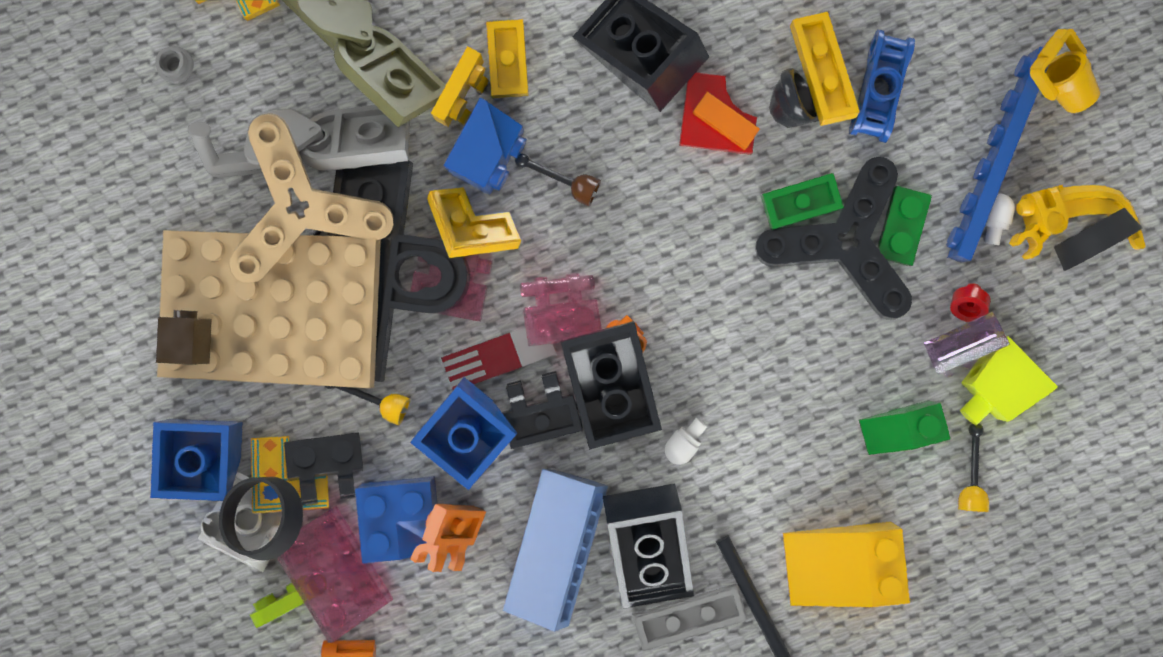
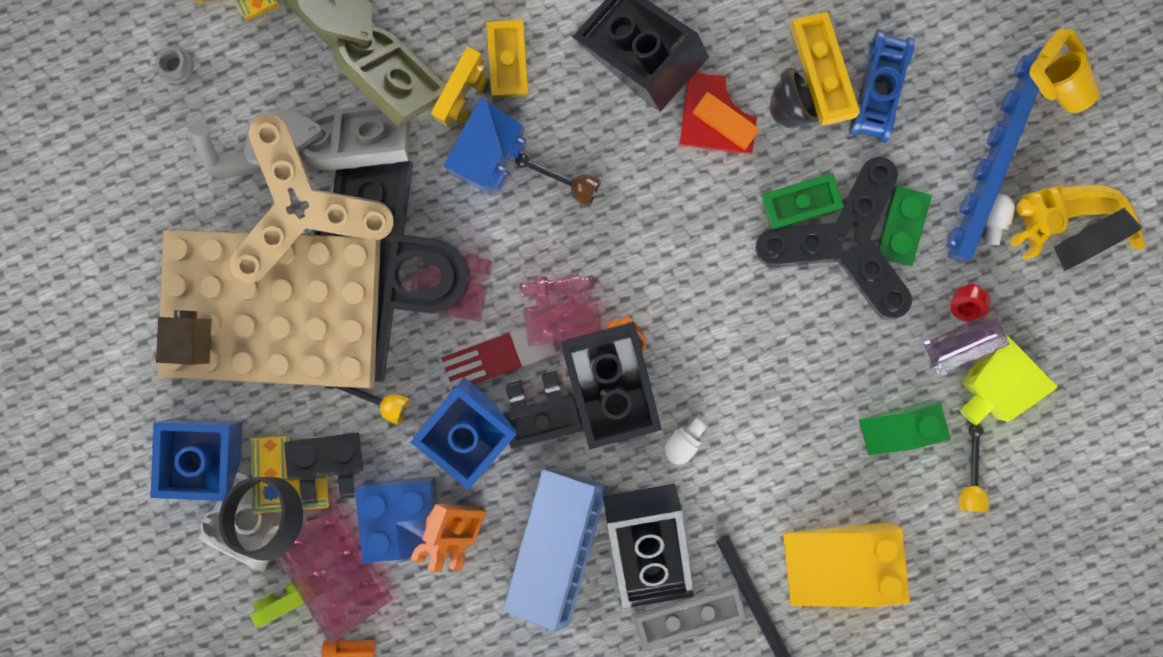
yellow tile [427,187,521,258] -> none

